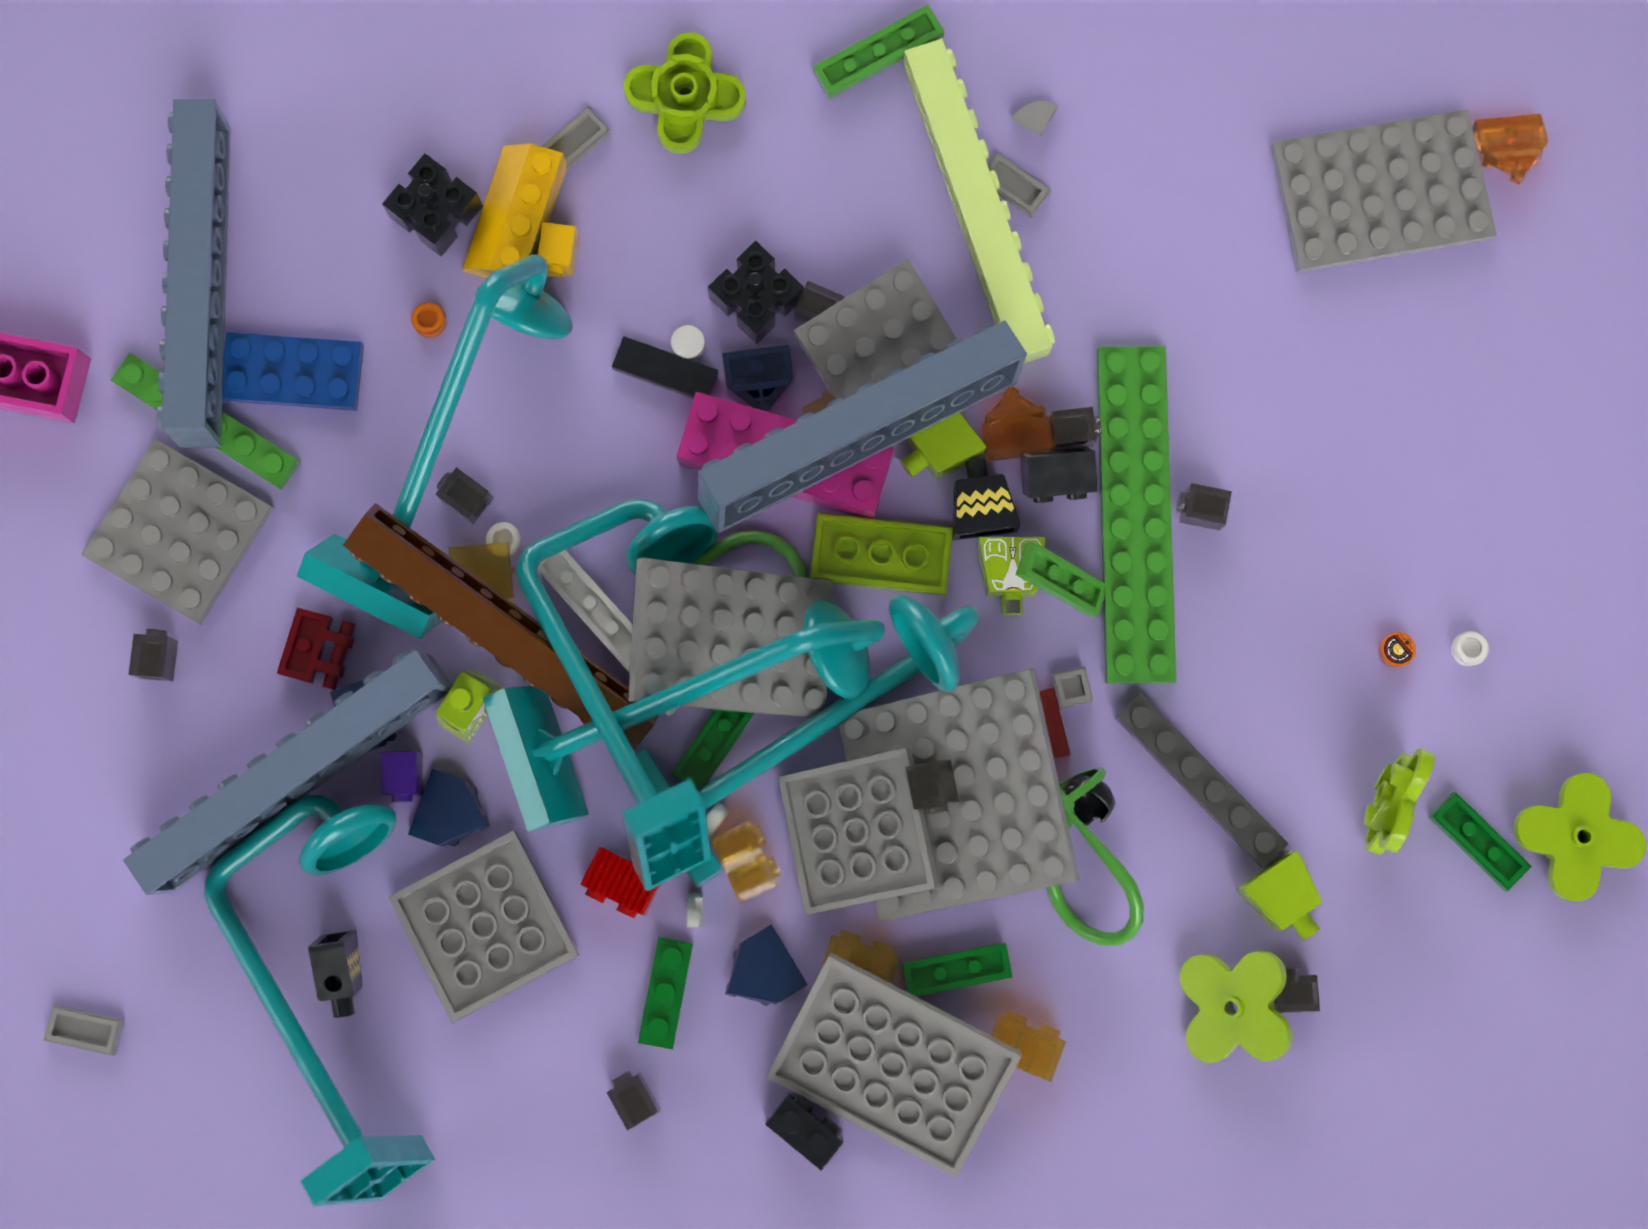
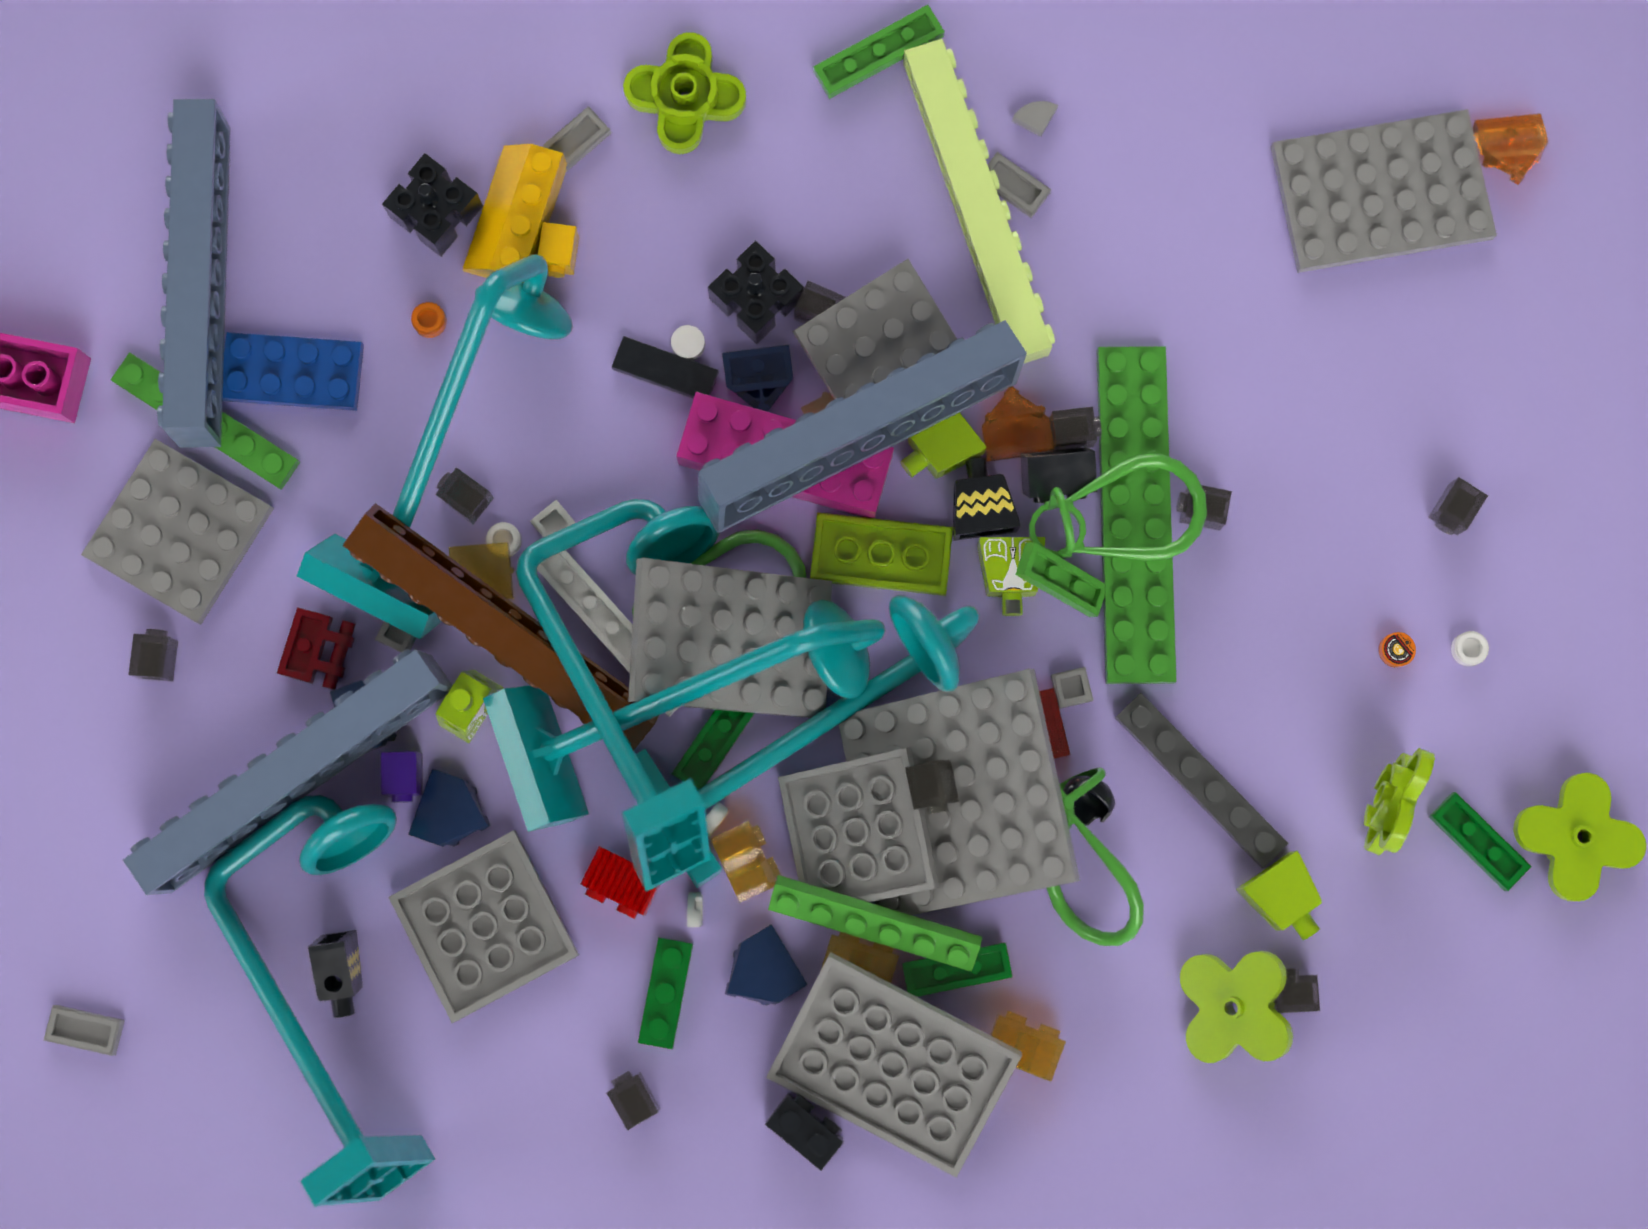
none -> light grey tile [375,621,416,652]
none -> white tile [530,500,576,537]
none -> bright green plate [768,875,982,972]
none -> bright green animal [1029,454,1207,561]
none -> clear smoke brick [1428,477,1488,535]

